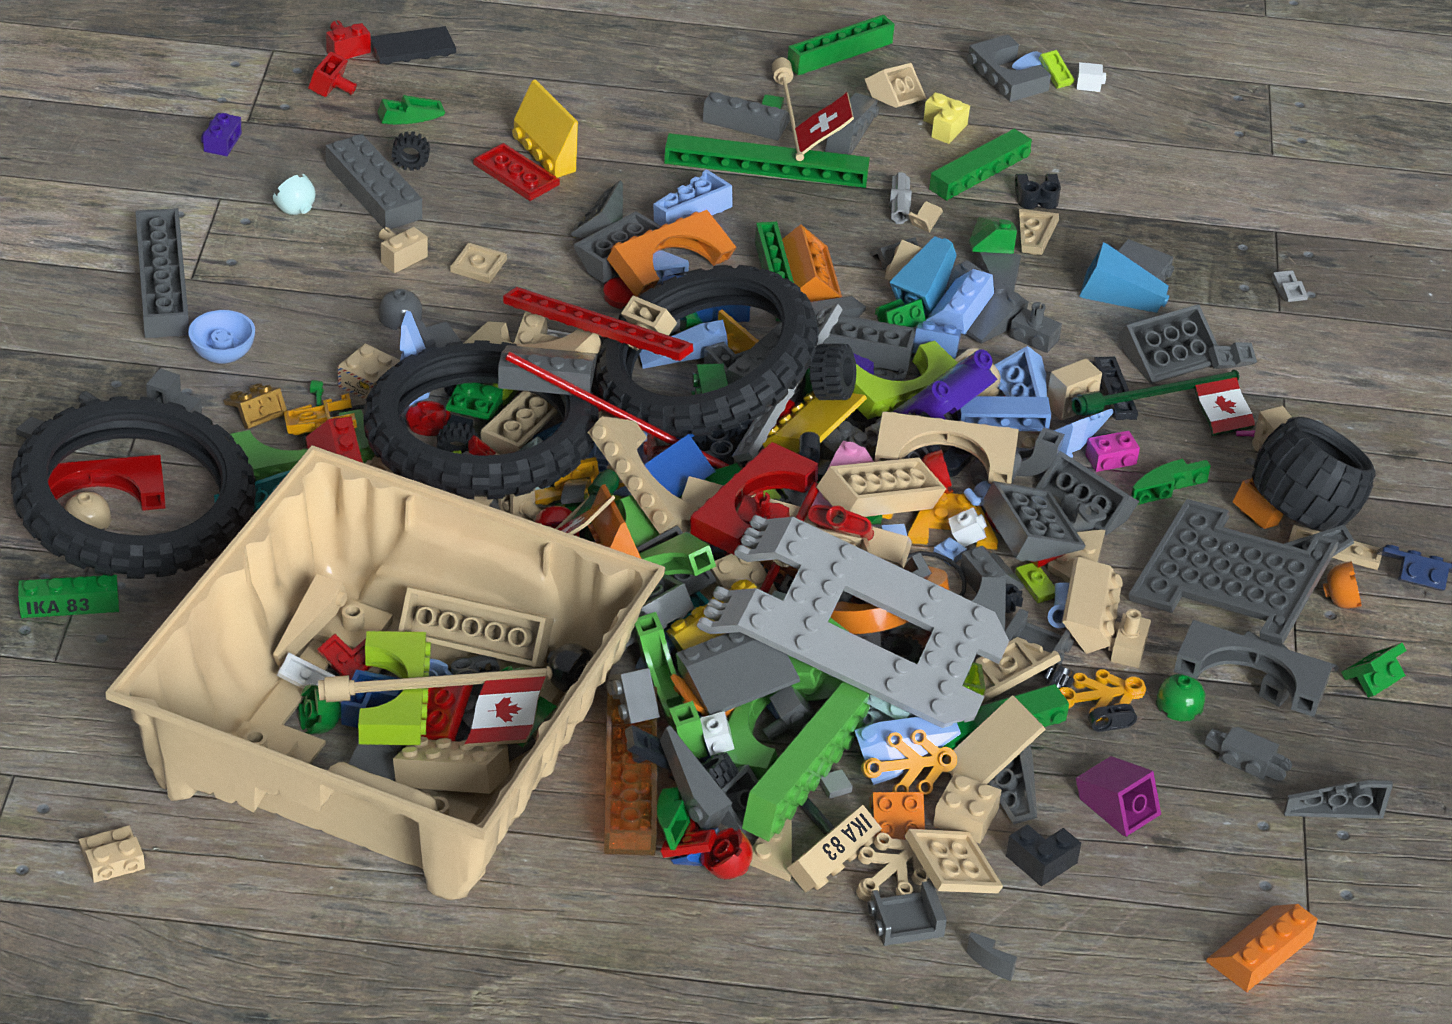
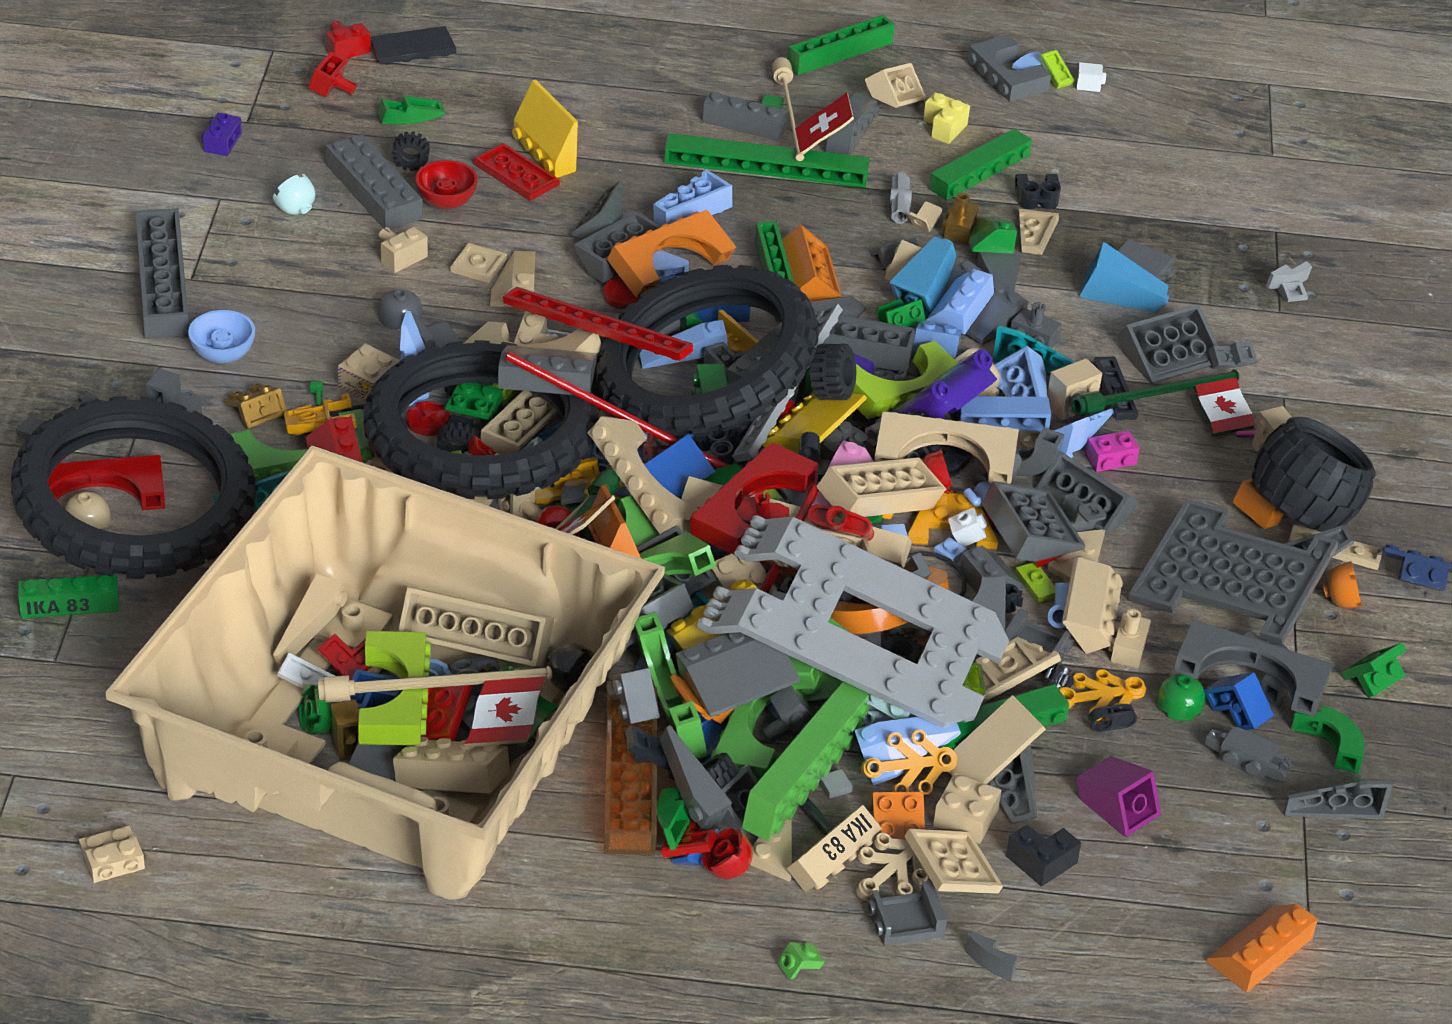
tan brick [621,296,677,351] -> none
white brick [700,711,734,756] -> none
green slope [1131,459,1211,505] -> none
none -> pearl gold brick [331,700,360,760]
none -> red piece [415,160,478,210]
none -> tan wedge [490,251,536,307]
none -> bright green bracket [777,942,825,979]
none -> pearl gold brick [942,193,979,245]
none -> teal wedge [992,325,1076,376]
none -> blue brick [1204,672,1274,730]
none -> light grey slope [1266,261,1312,289]
none -> green arch [1291,705,1365,774]

